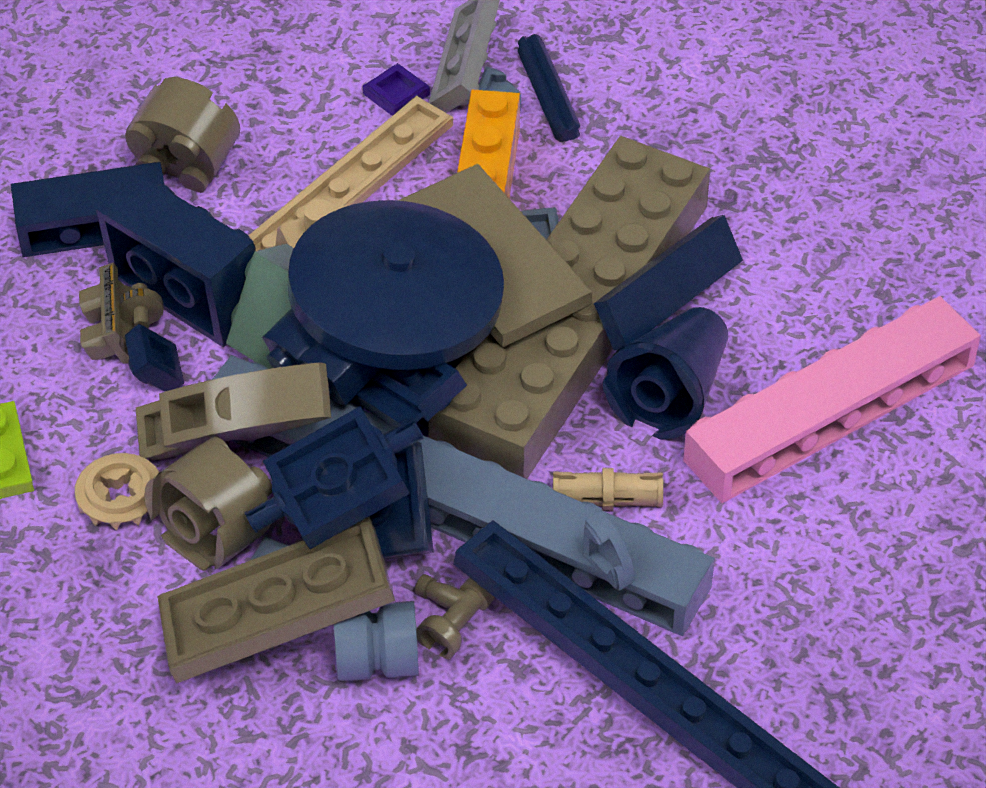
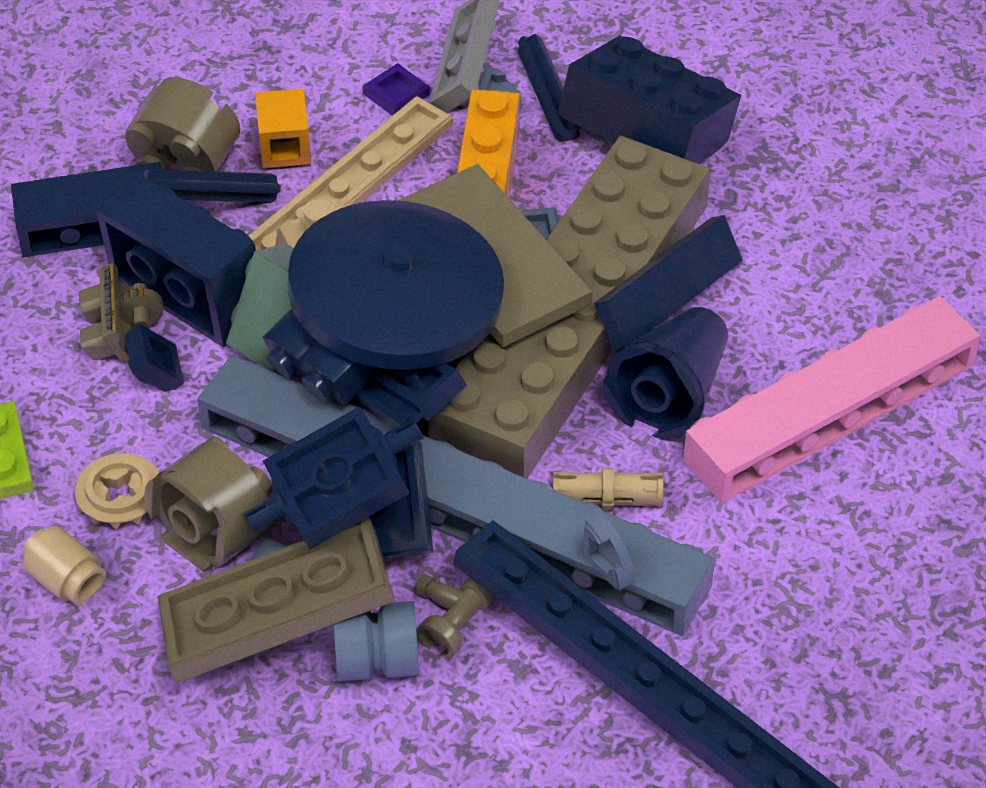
dark tan slope [135,362,332,461] -> none
none -> tan brick [22,526,107,606]
none -> dark blue axle [144,169,281,203]
none -> light orange brick [255,88,311,168]
none -> dark blue brick [557,35,741,164]

